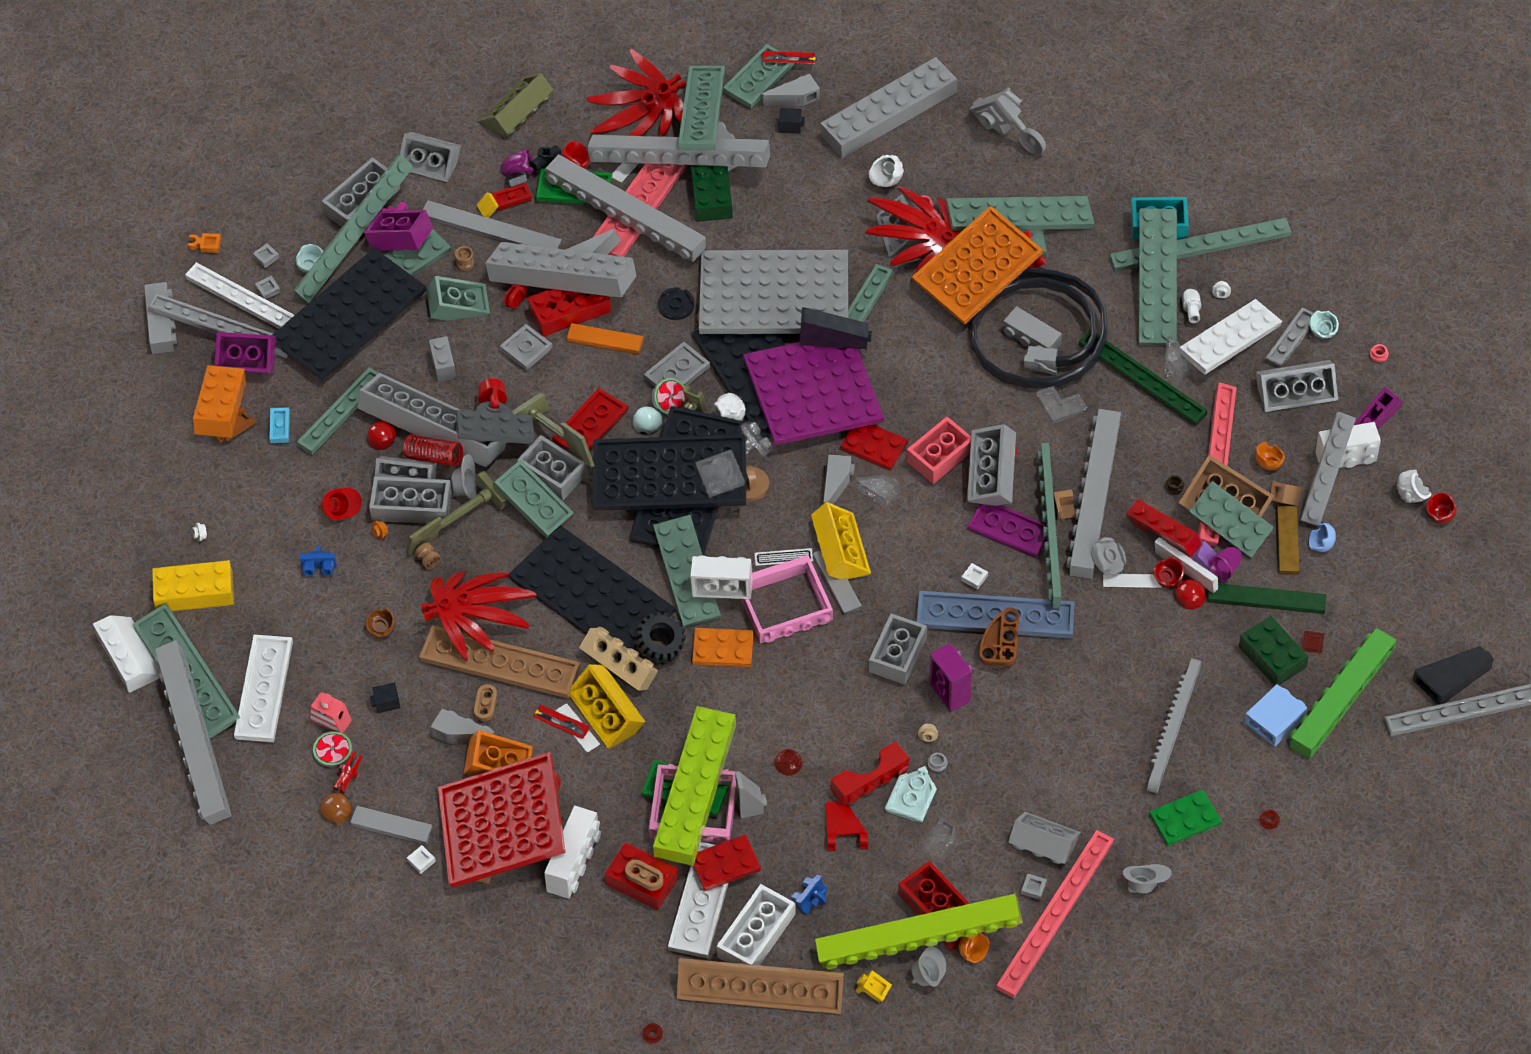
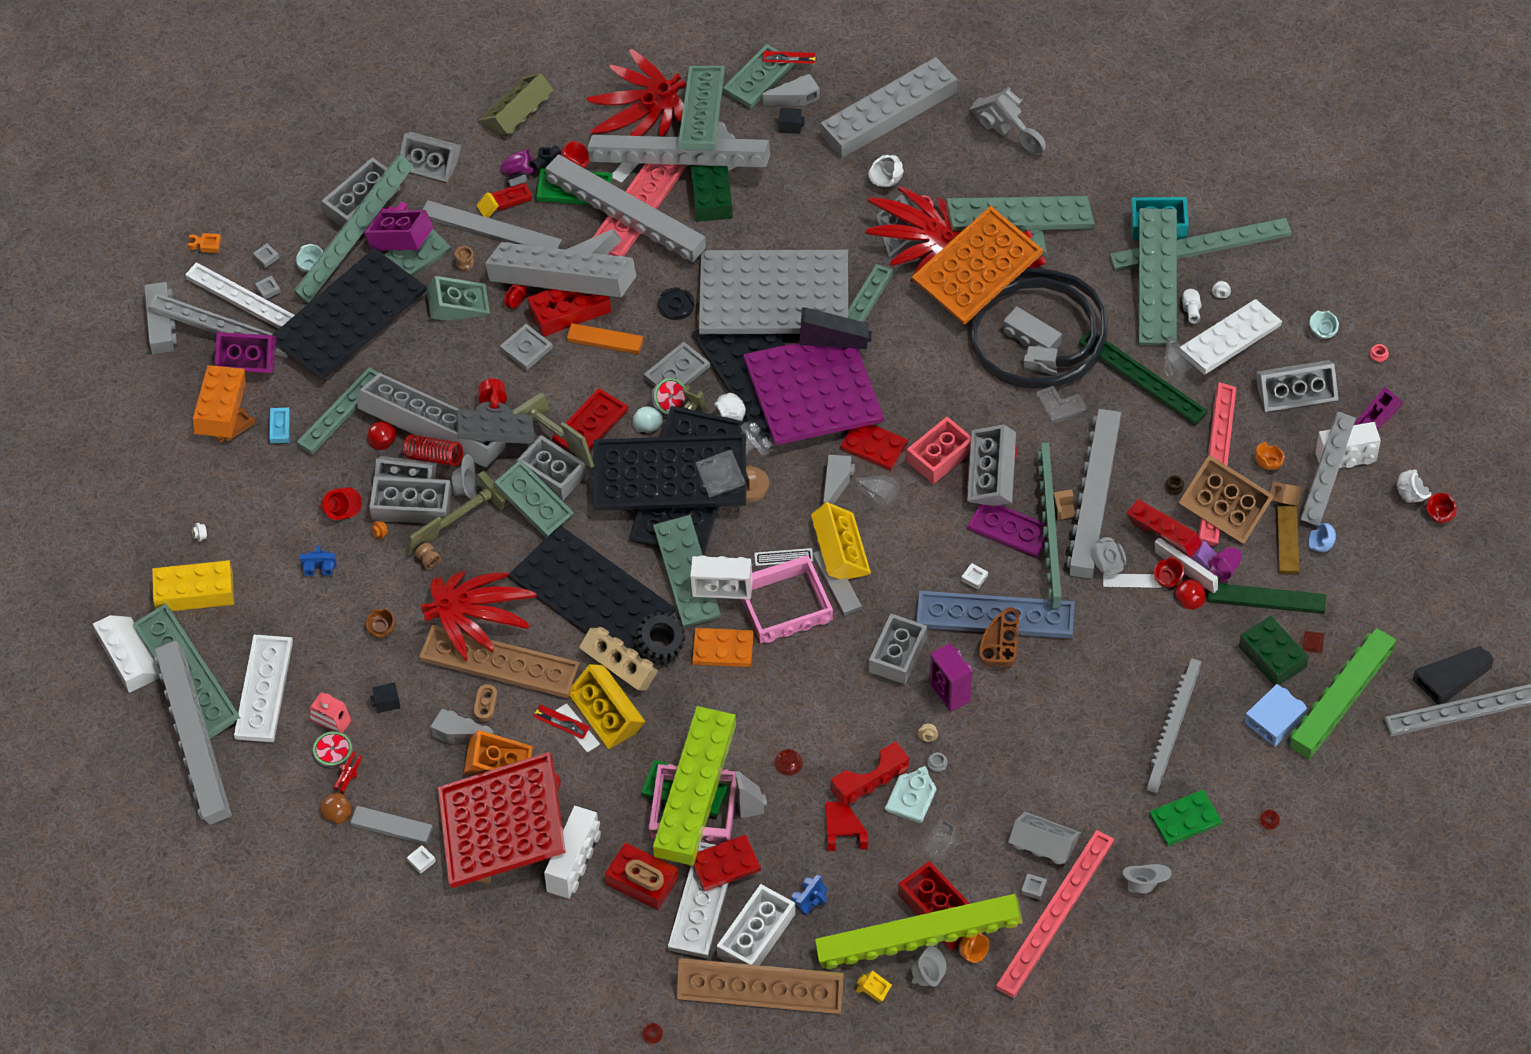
light grey brick [429,336,456,382] -> none
sand green plate [1189,481,1274,558] -> none
light grey tile [1265,307,1314,368] -> none

